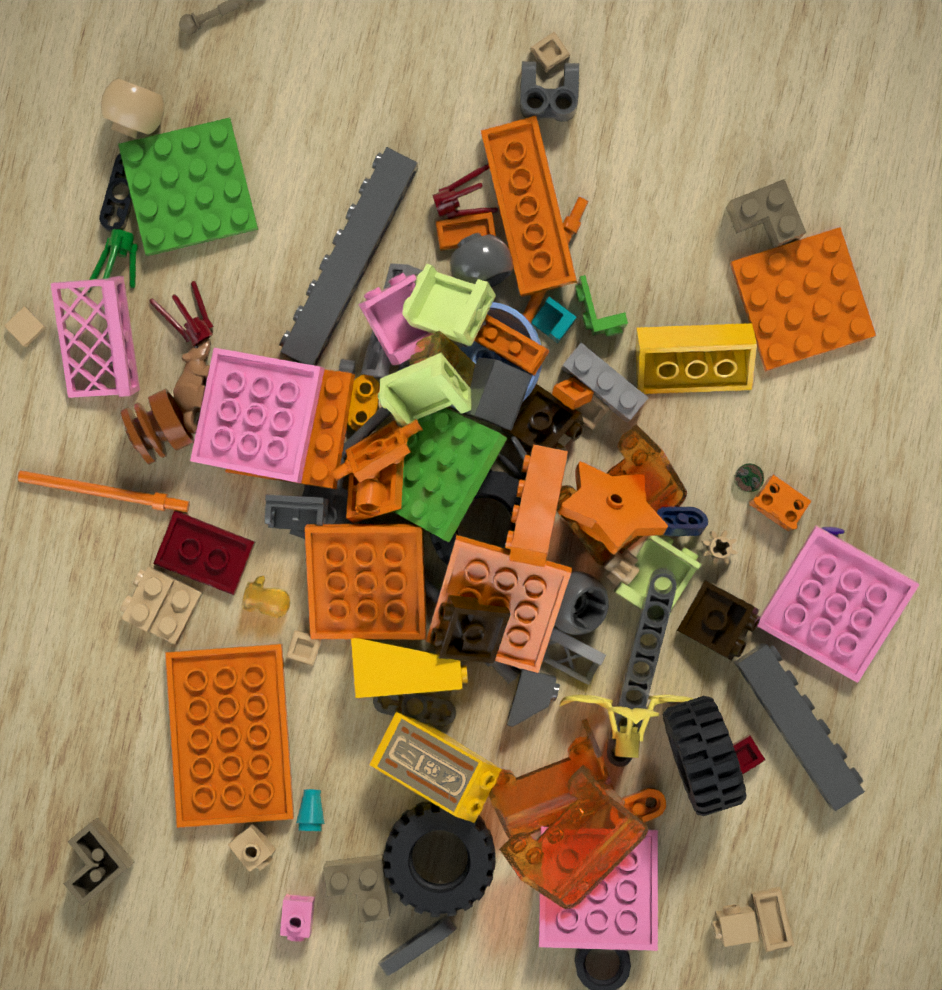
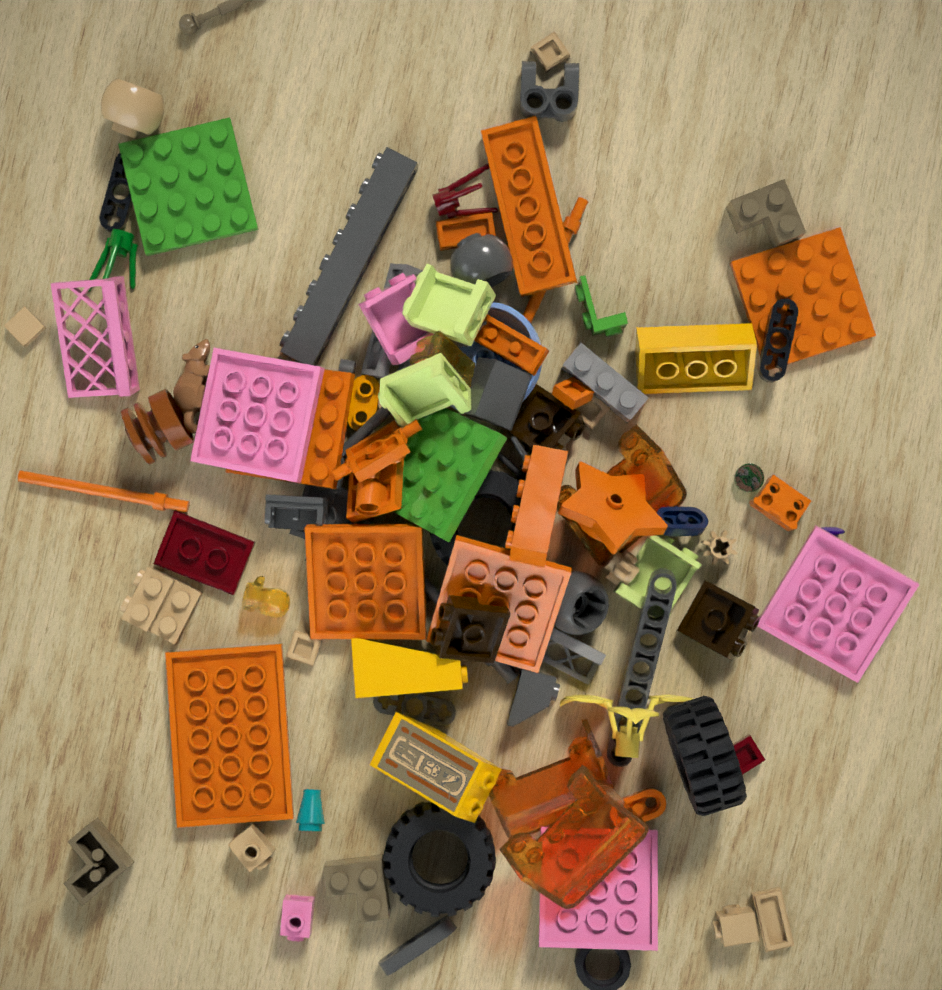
dark red plant [149,281,214,346] -> none
teal panel [532,297,577,344] -> none
dark grey brick [734,643,865,811] -> none
none -> black beam [758,299,798,383]

